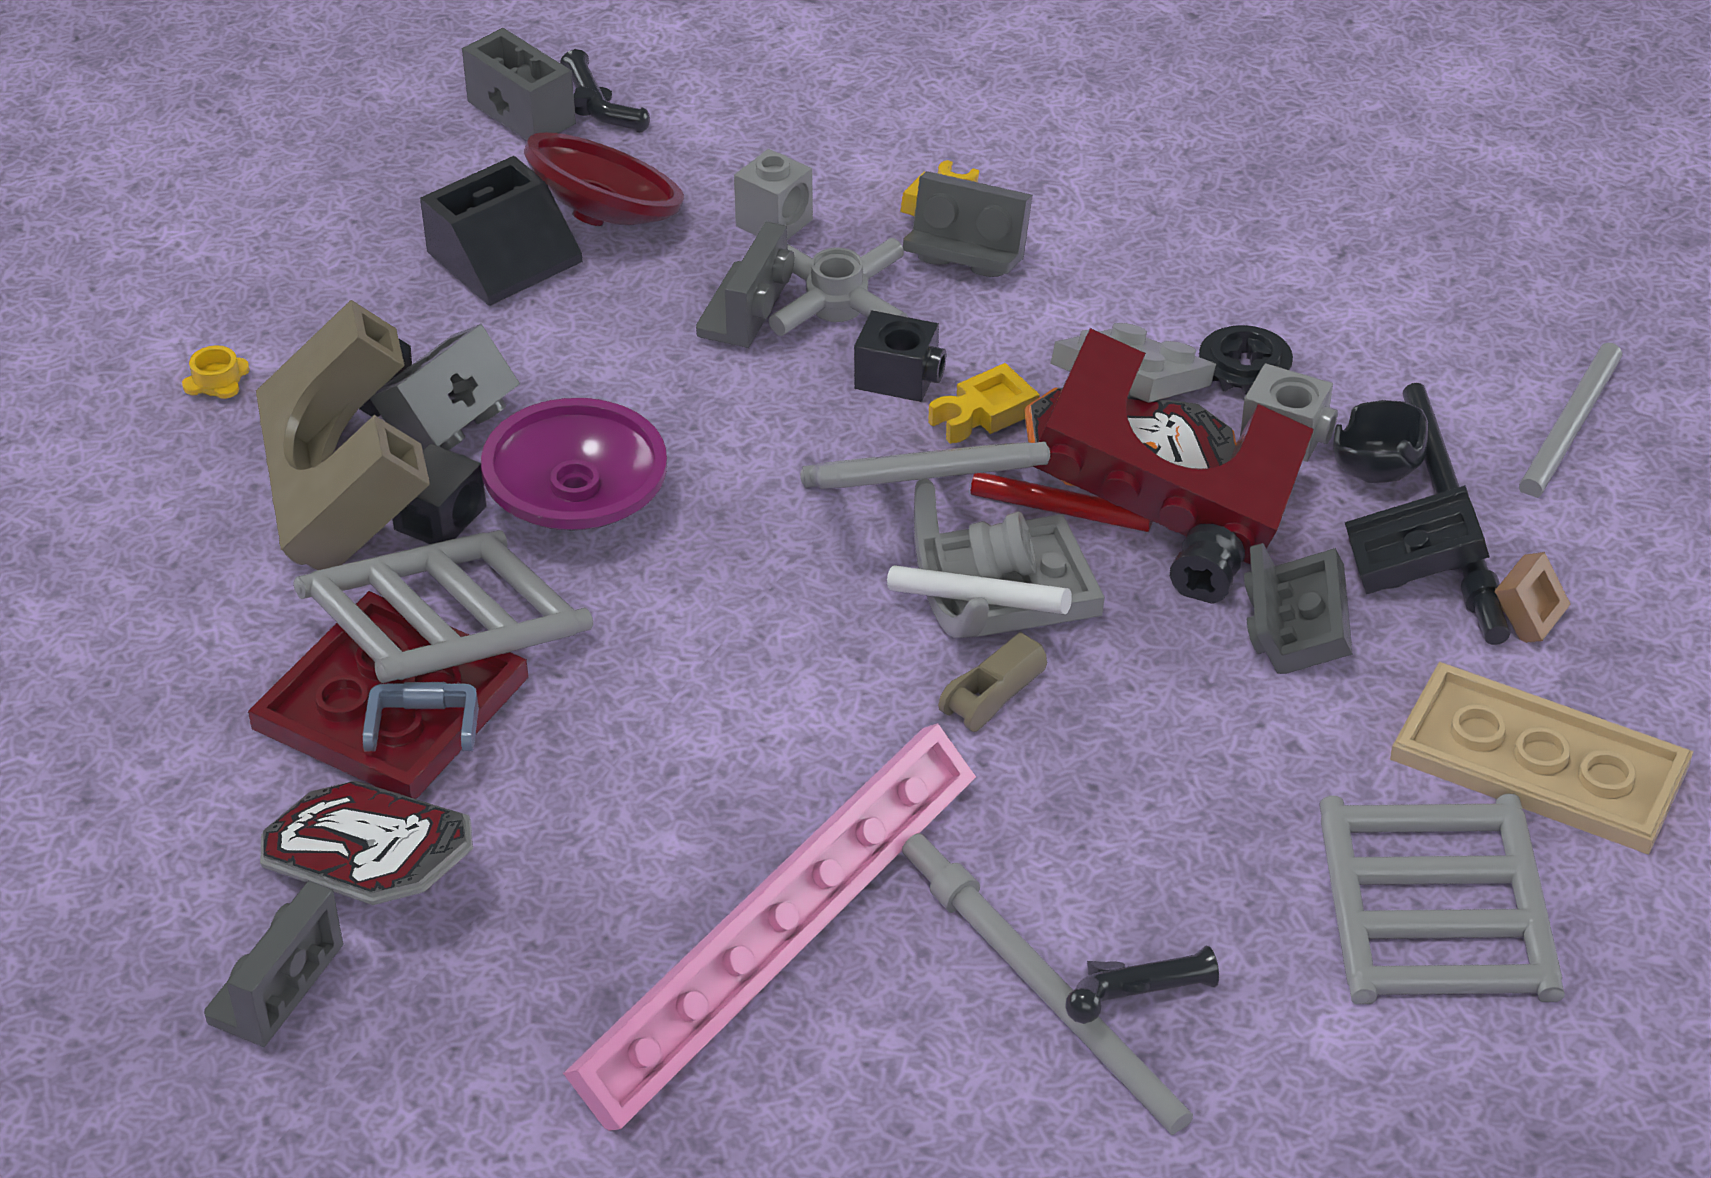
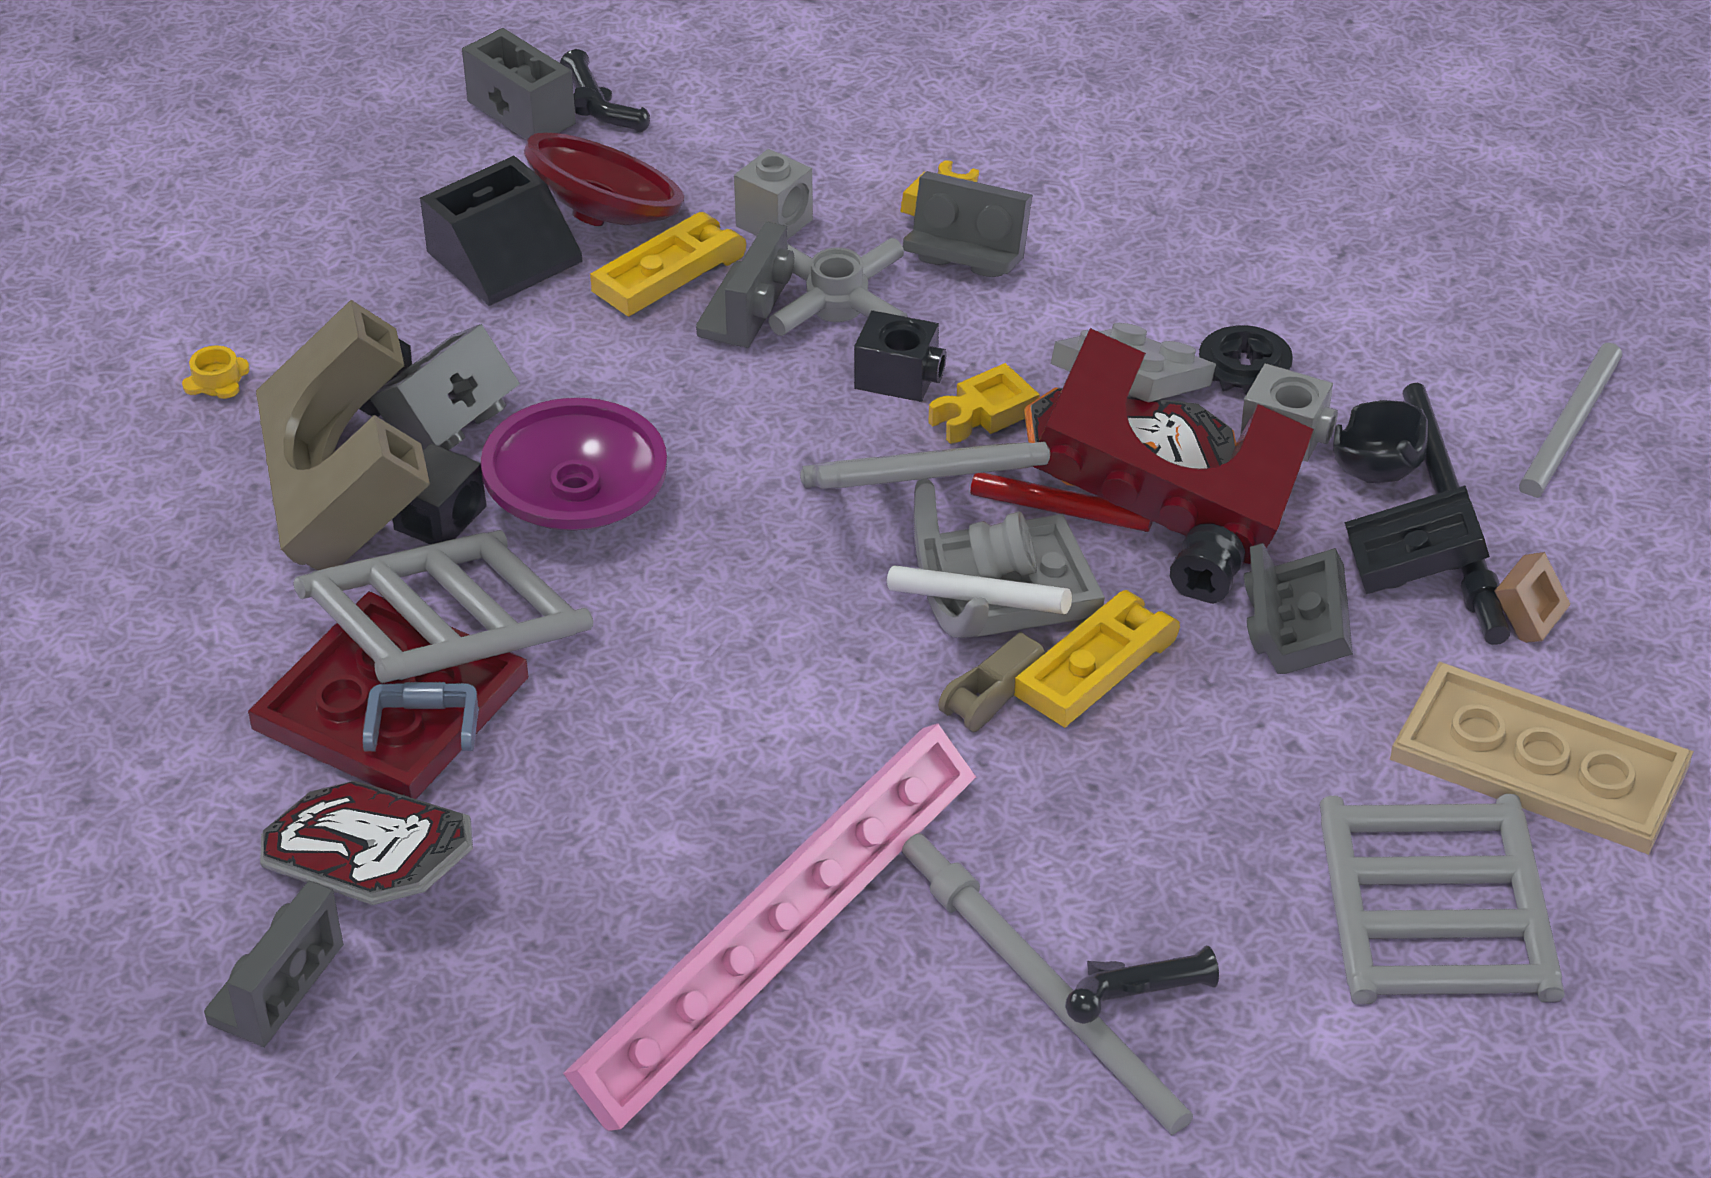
none -> yellow plate [590,212,747,317]
none -> yellow plate [1014,590,1180,728]

